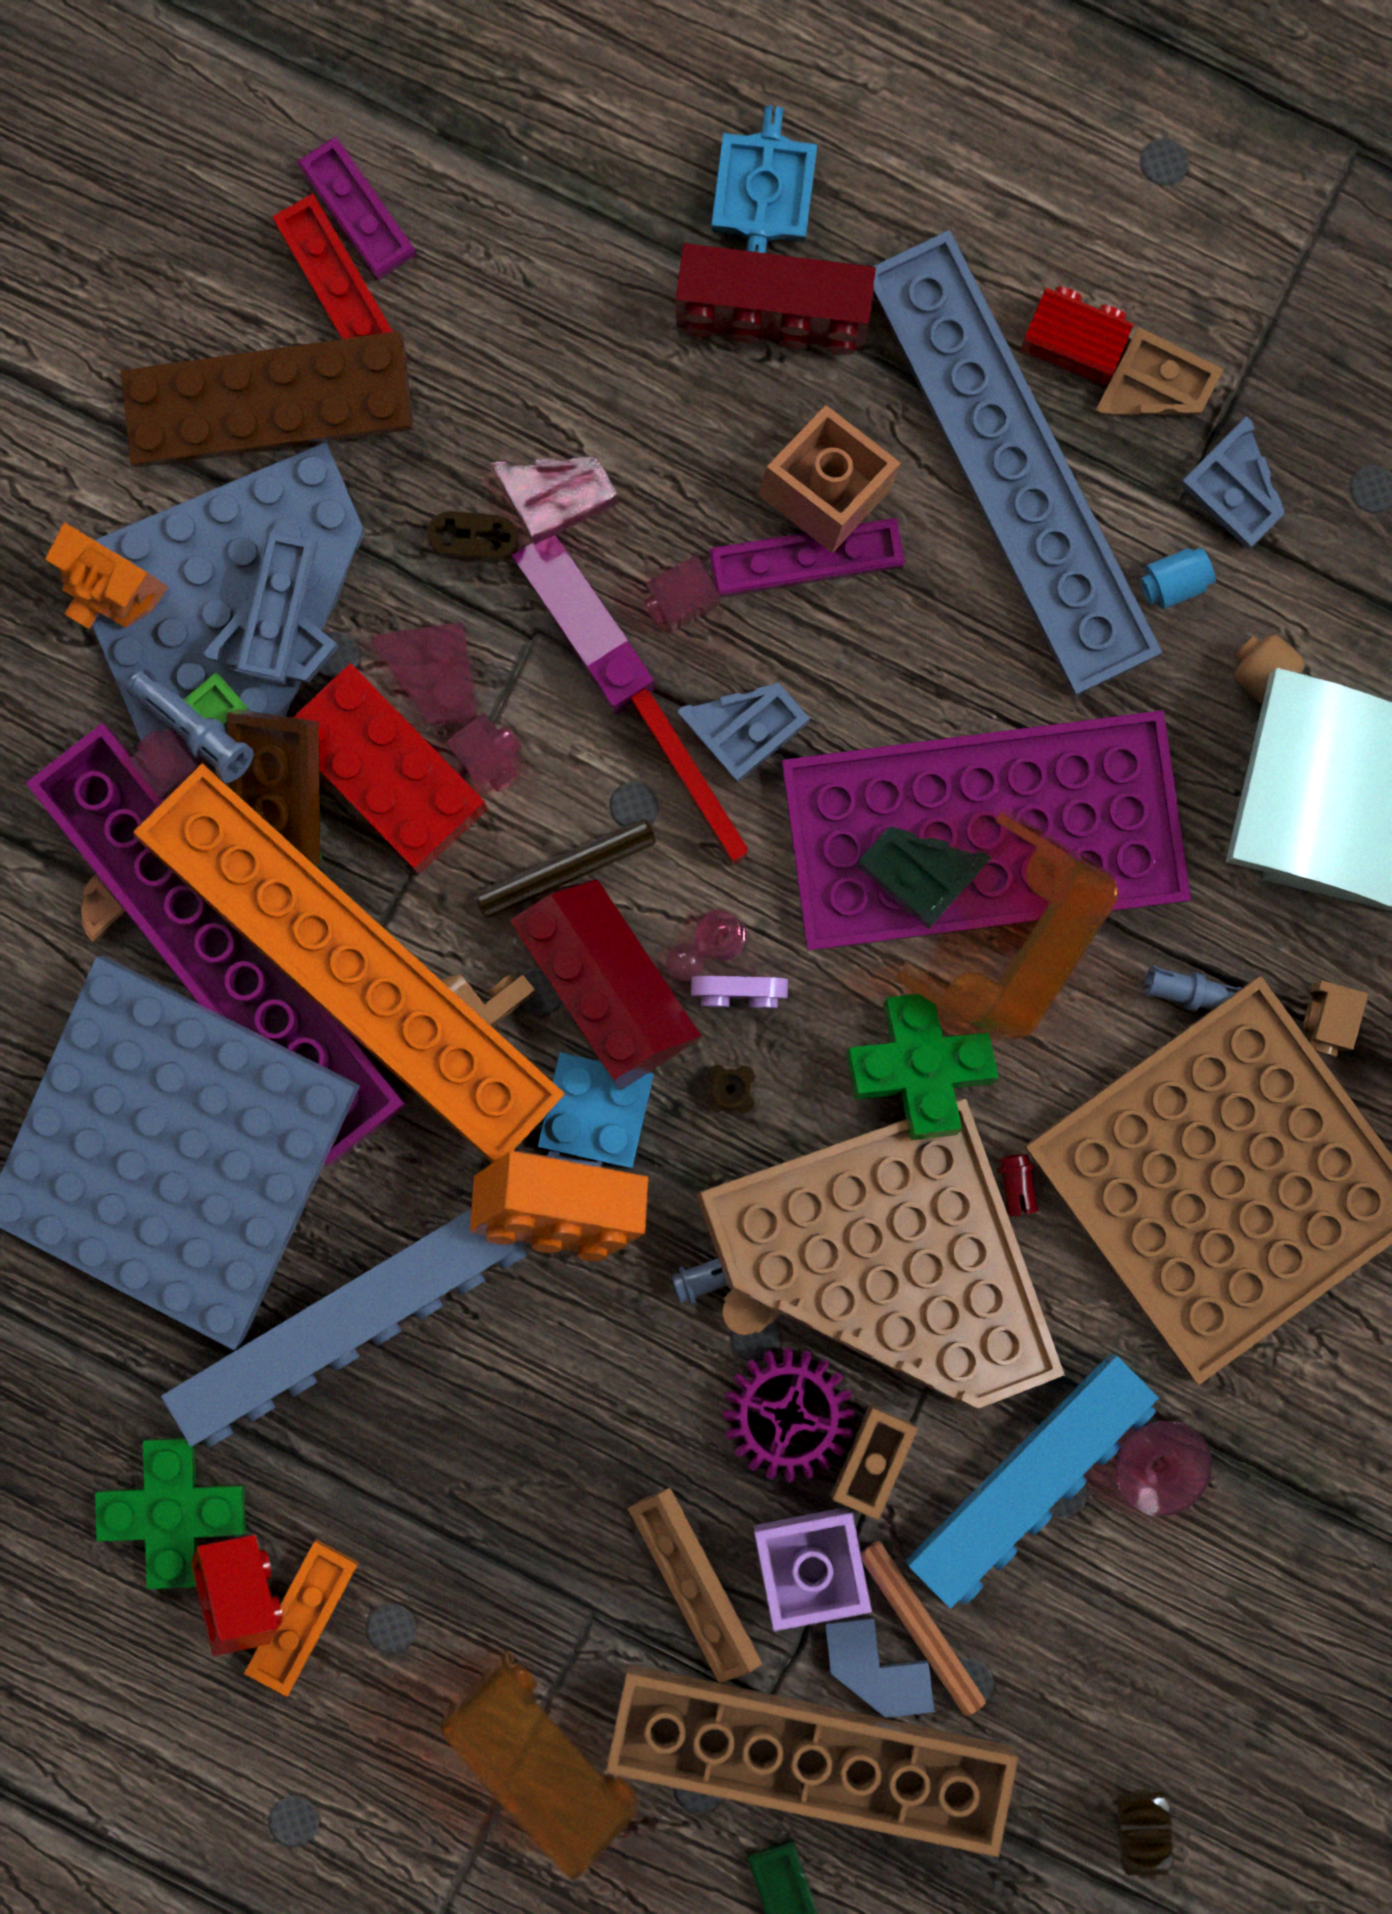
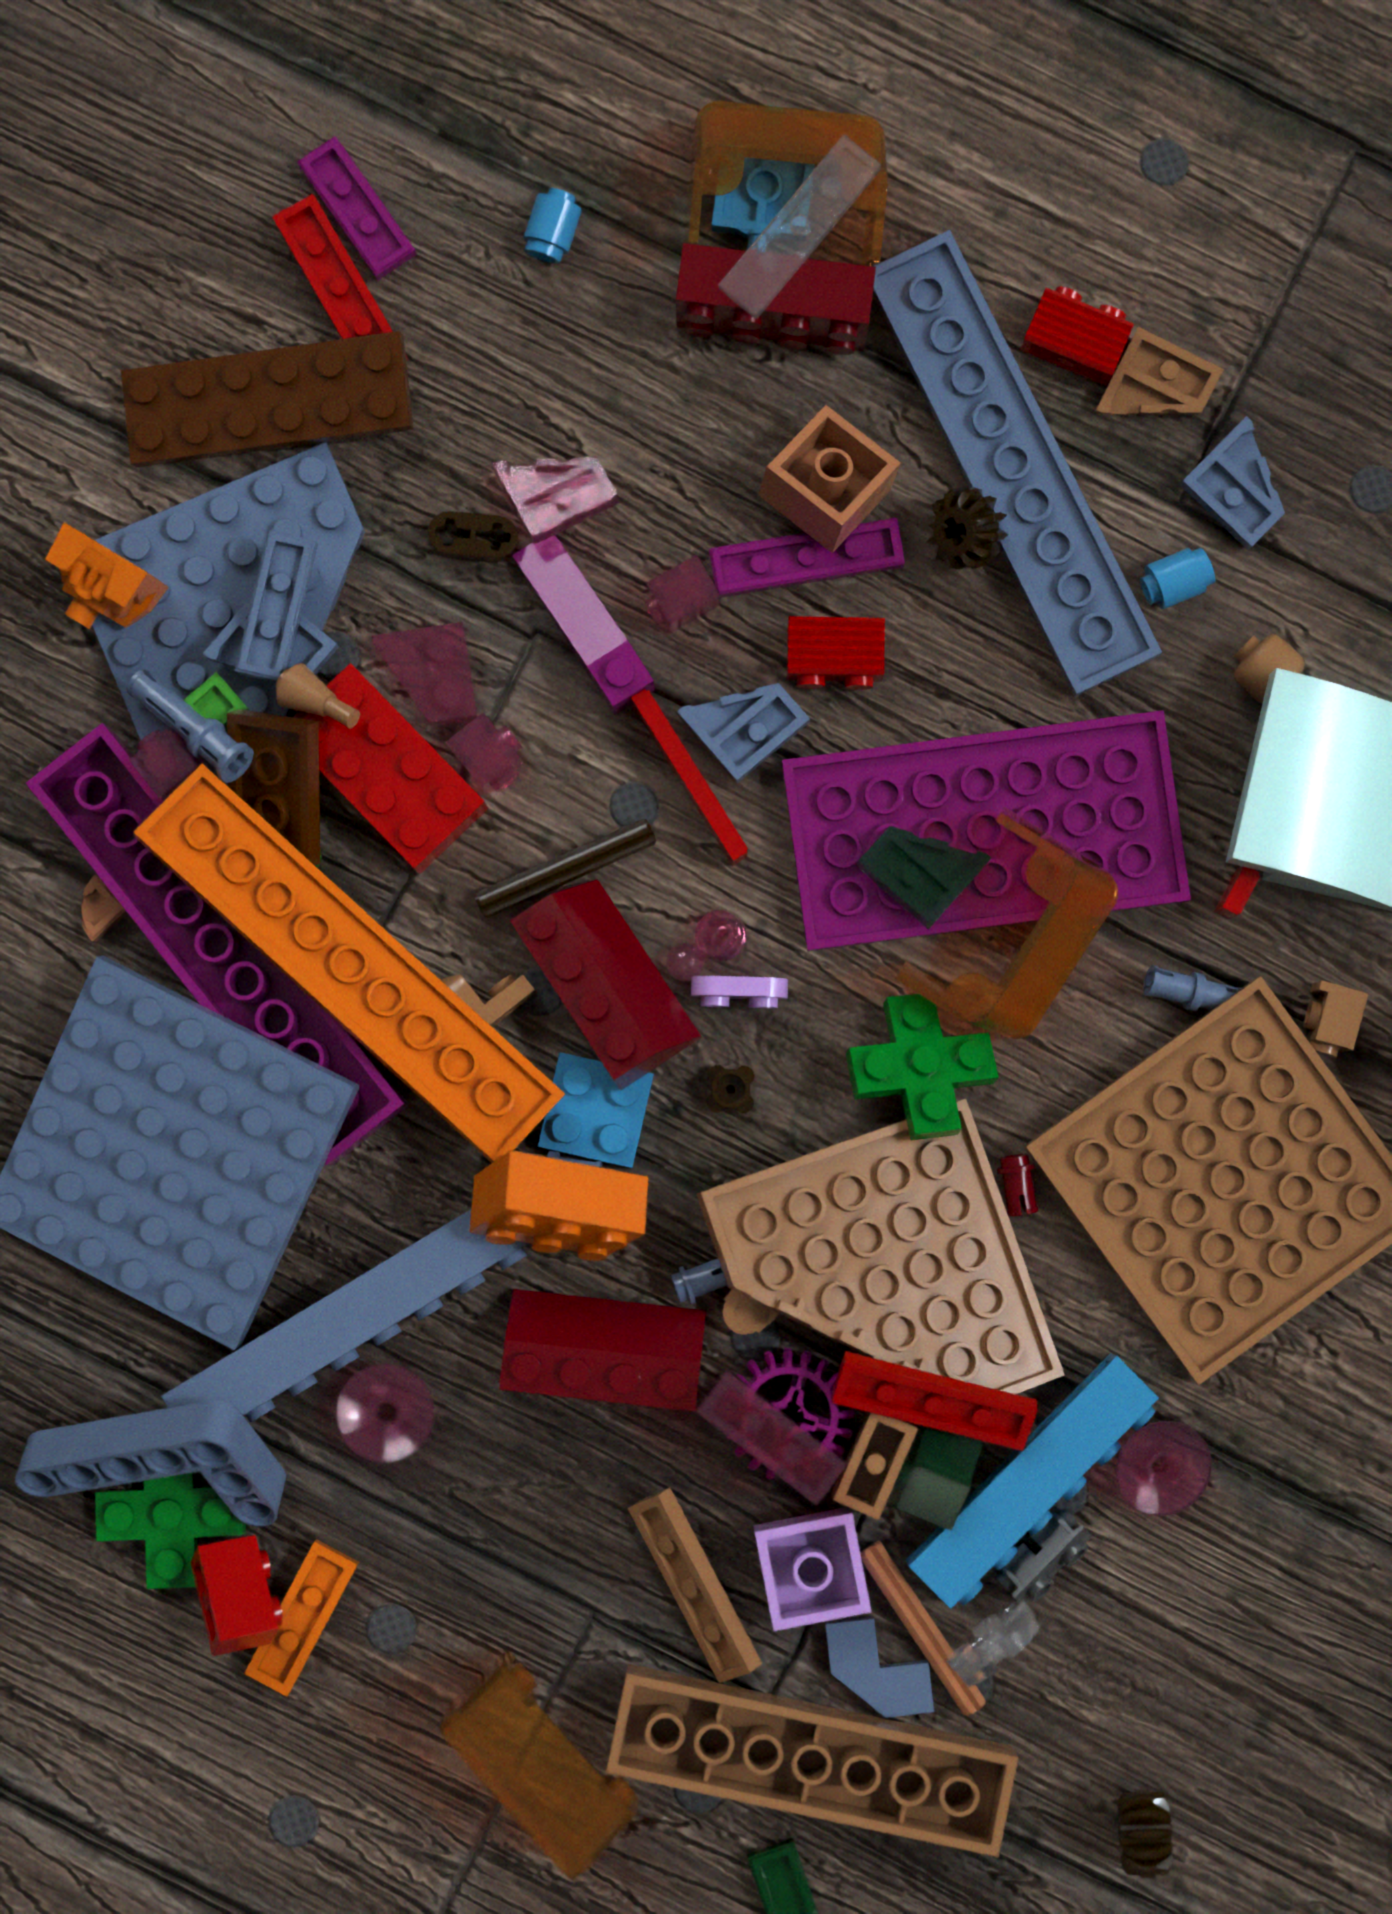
none -> sand blue beam [15,1400,287,1526]
none -> medium nougat cone [276,663,360,728]
none -> clear pink dish [336,1364,434,1463]
none -> dark red slope [499,1289,706,1411]
none -> dark azure brick [523,188,582,264]
none -> clear orange windscreen [684,101,888,265]
none -> clear pink brick [696,1368,847,1505]
none -> clear tile [719,134,882,320]
none -> red brick [786,616,885,690]
none -> red plate [832,1351,1038,1451]
none -> clear green brick [893,1423,984,1531]
none -> dark brown gear [924,487,1008,570]
none -> clear plate [946,1599,1041,1687]
none -> dark grey hinge [996,1508,1092,1605]
none -> red tile [1214,866,1260,919]

